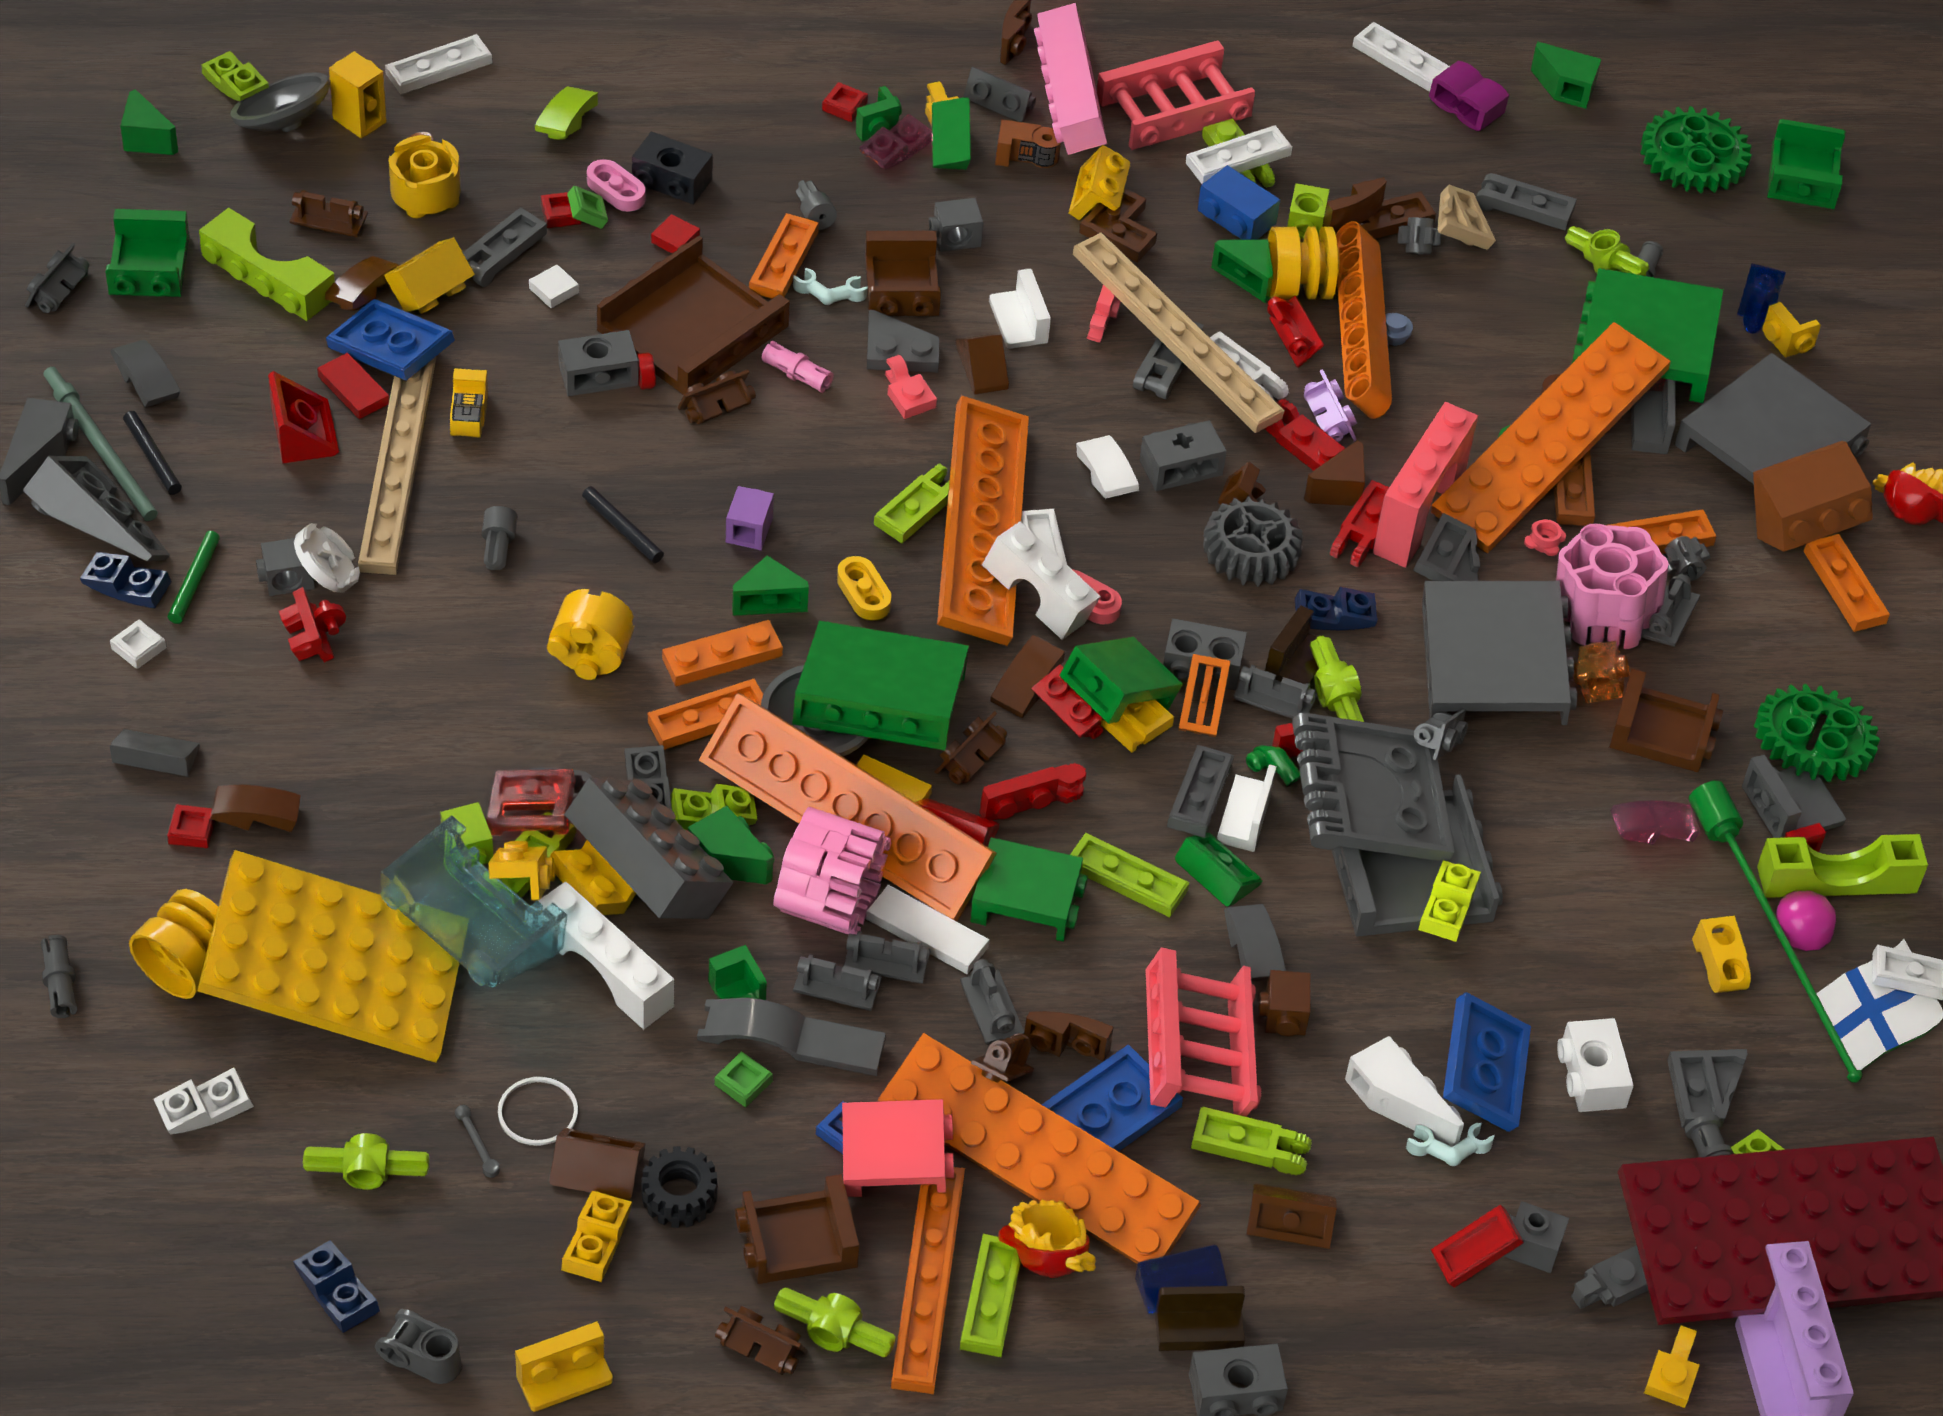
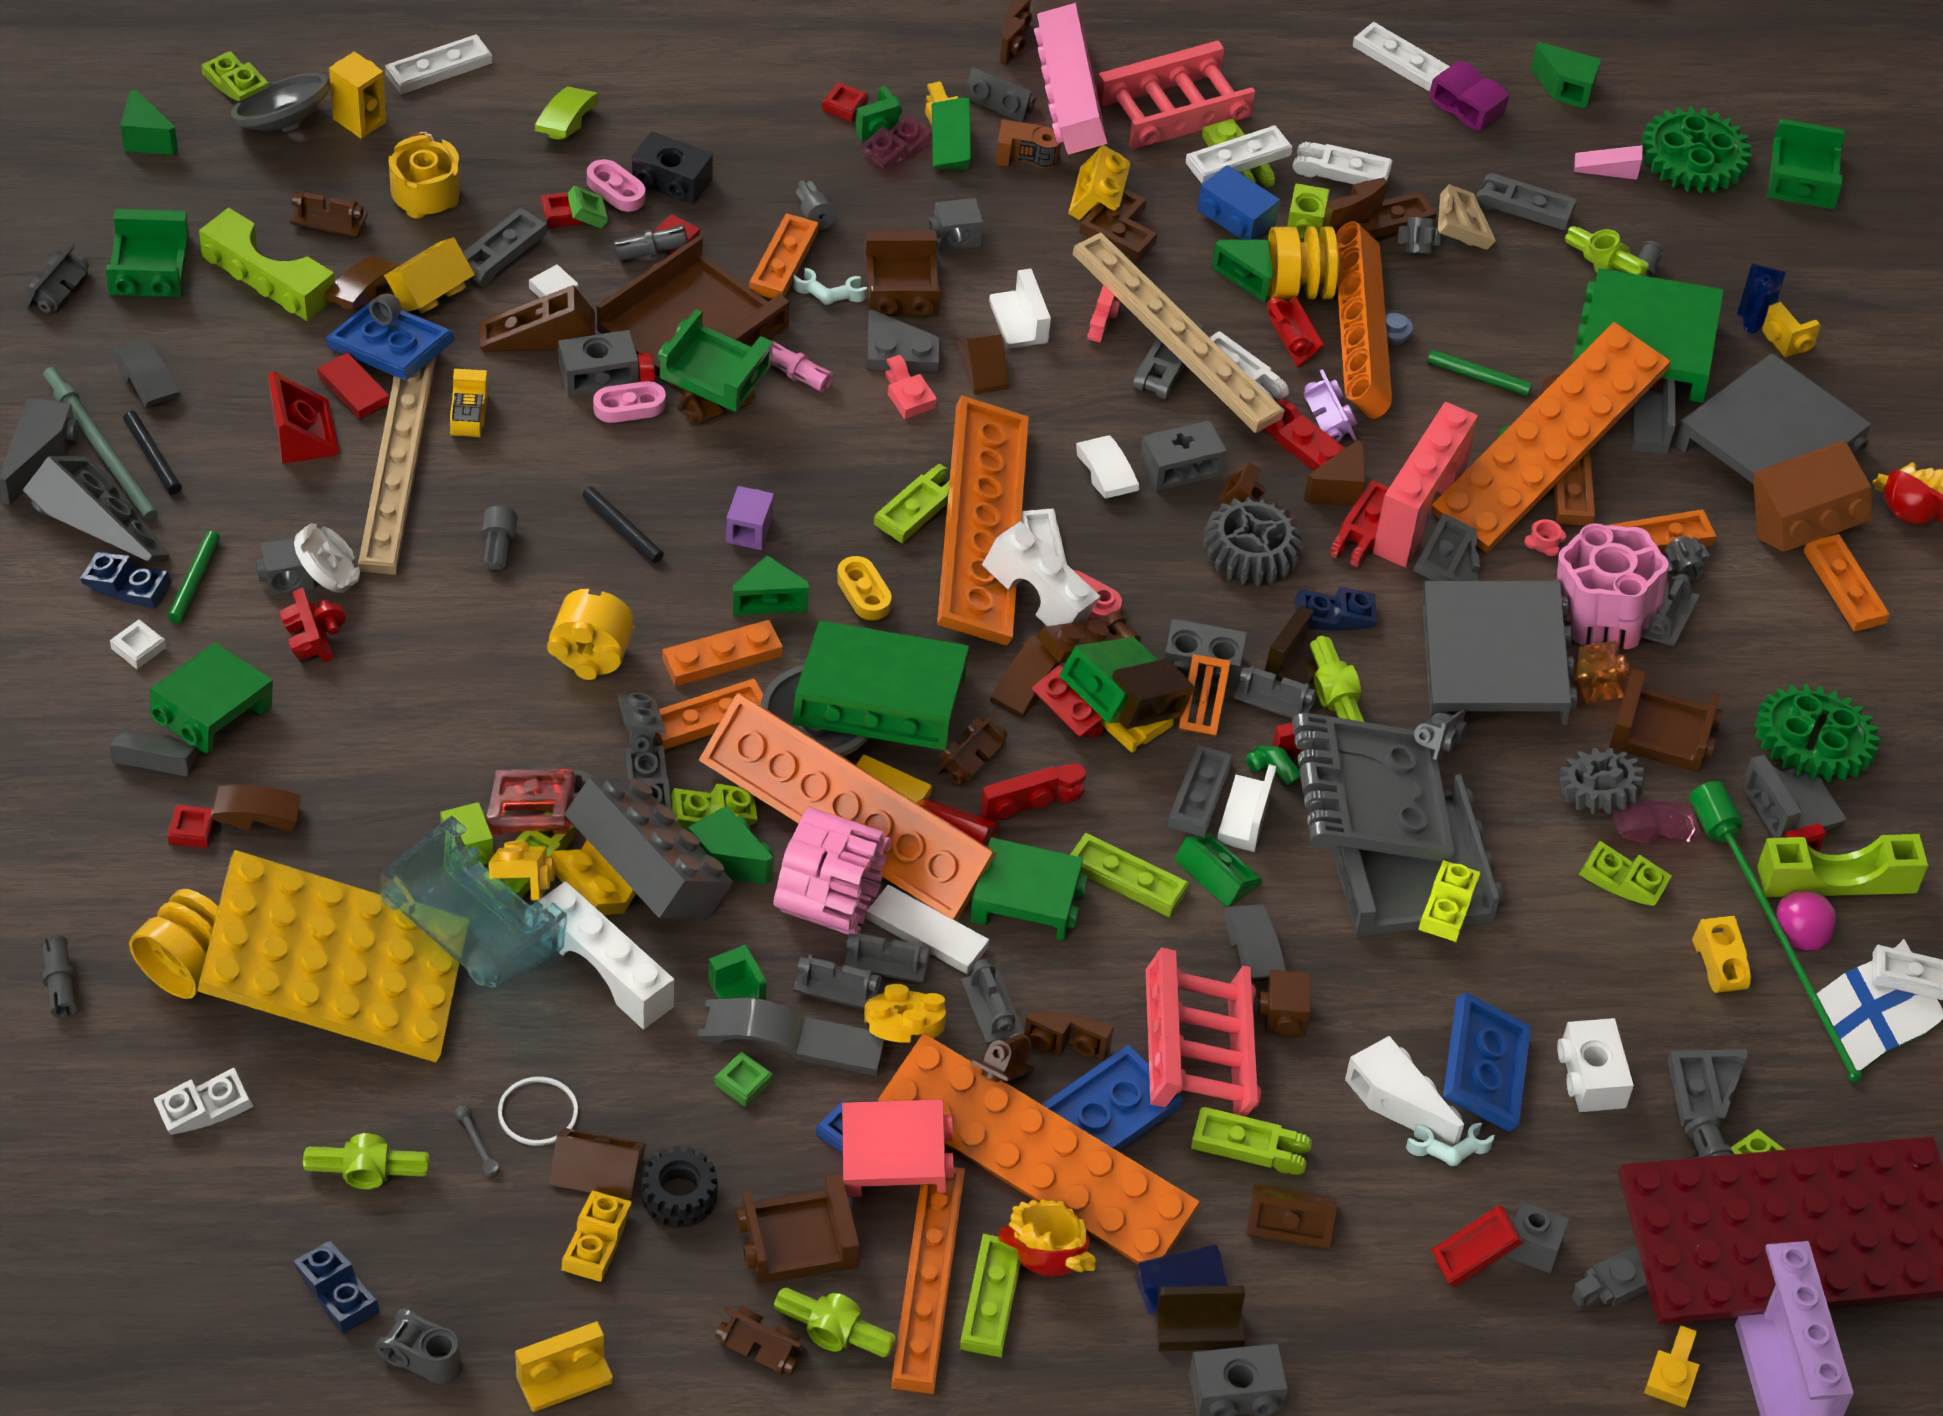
none -> green panel [149,643,273,753]
none -> dark grey hinge [369,293,401,325]
none -> reddish brown slope [480,285,595,352]
none -> bright pink plate [593,381,666,423]
none -> dark grey pin [615,224,689,262]
none -> dark grey hinge [617,692,665,753]
none -> green panel [657,309,773,412]
none -> yellow plate [864,984,946,1043]
none -> reddish brown plate [1038,611,1141,663]
none -> dark brown panel [1111,659,1196,729]
none -> white hinge [1292,141,1393,184]
none -> green bar [1427,349,1533,397]
none -> dark grey gear [1560,748,1644,814]
none -> bright pink piece [1574,145,1642,180]
none -> lime slope [1578,841,1672,906]

